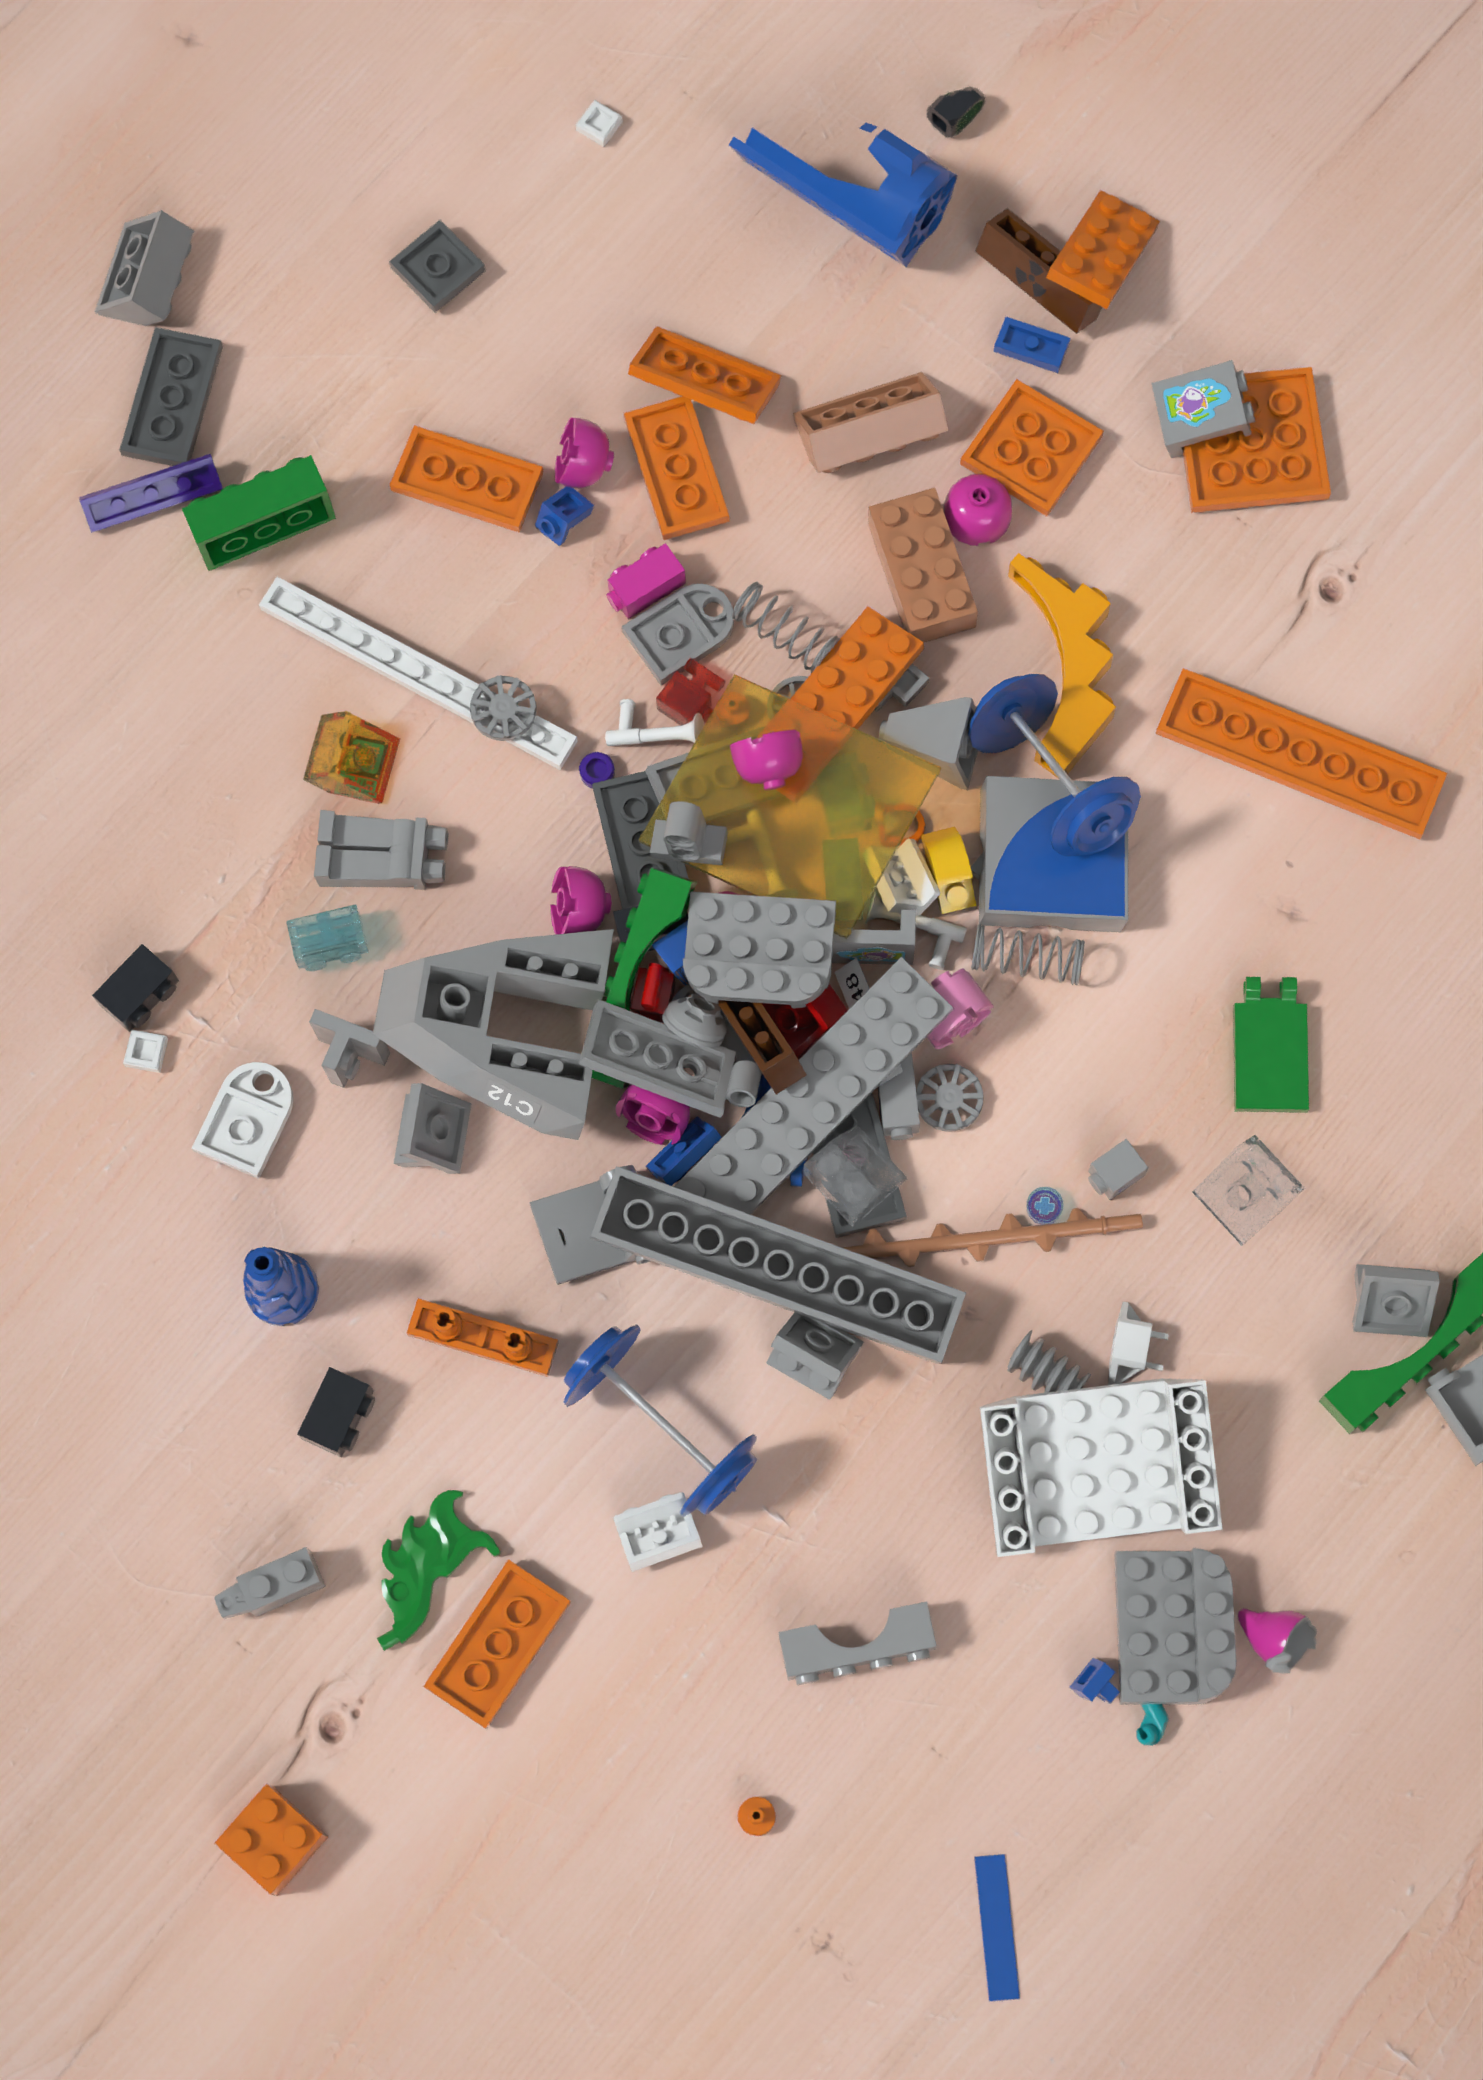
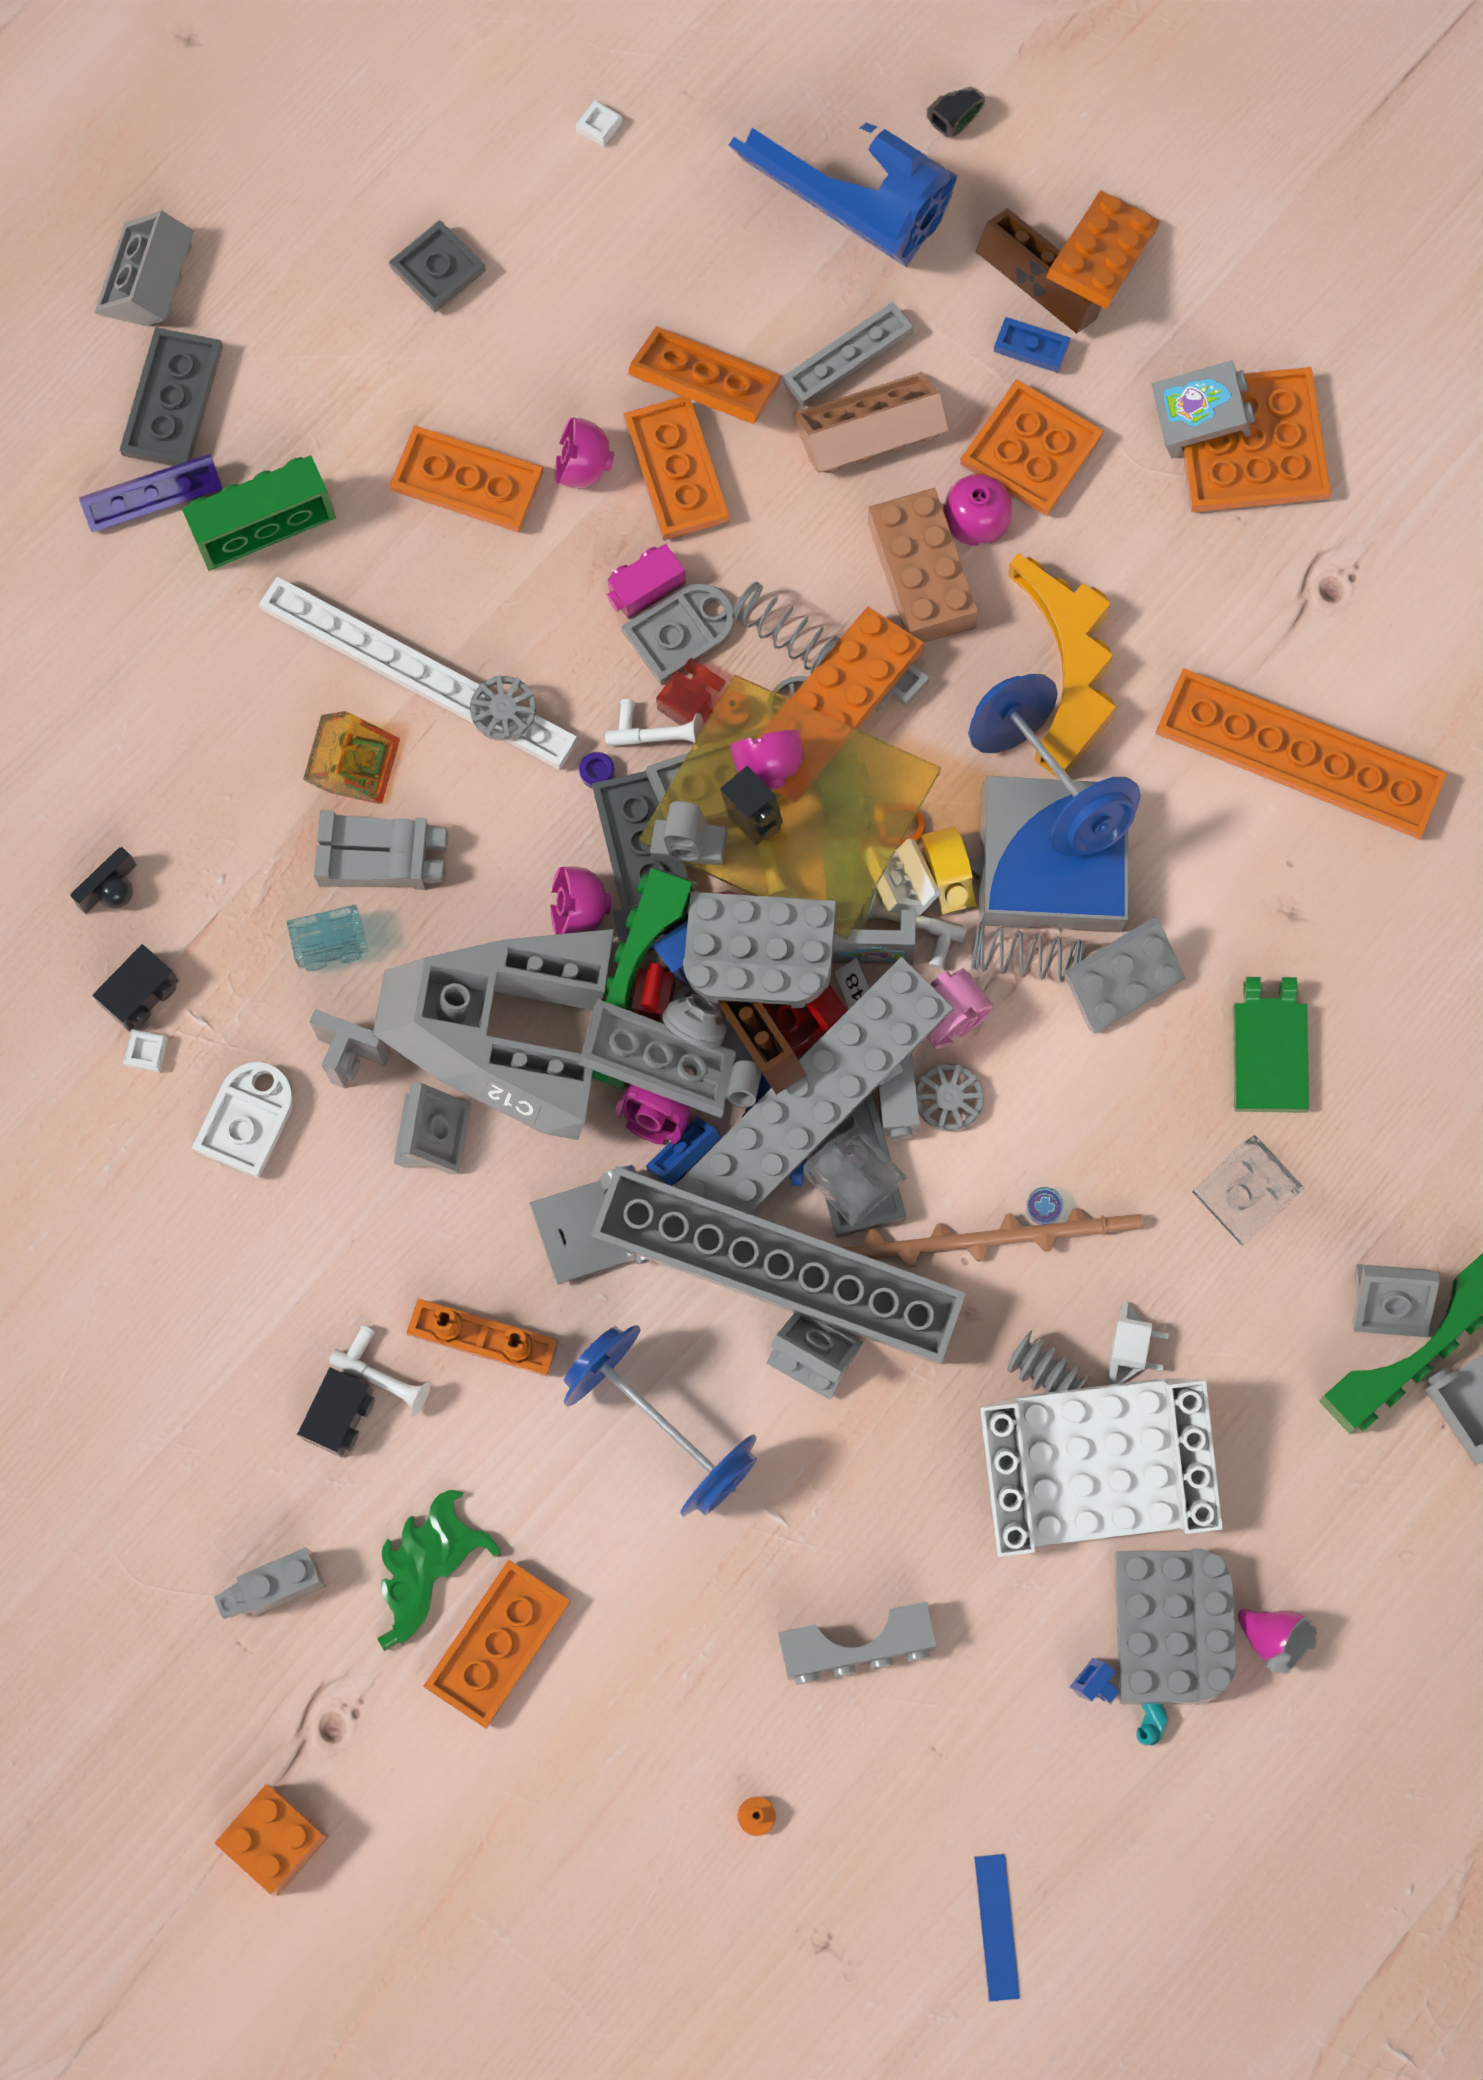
blue cone [243,1247,319,1326] -> none
blue bracket [535,486,594,546] -> none
white bracket [613,1492,703,1572] -> none
light grey slope [879,697,978,790] -> none
light grey brick [1088,1139,1148,1200] -> none
none -> black tile [70,847,137,914]
none -> white piece [329,1325,431,1417]
none -> black brick [720,766,783,846]
none -> light grey plate [783,302,913,407]
none -> light grey plate [1063,917,1185,1034]

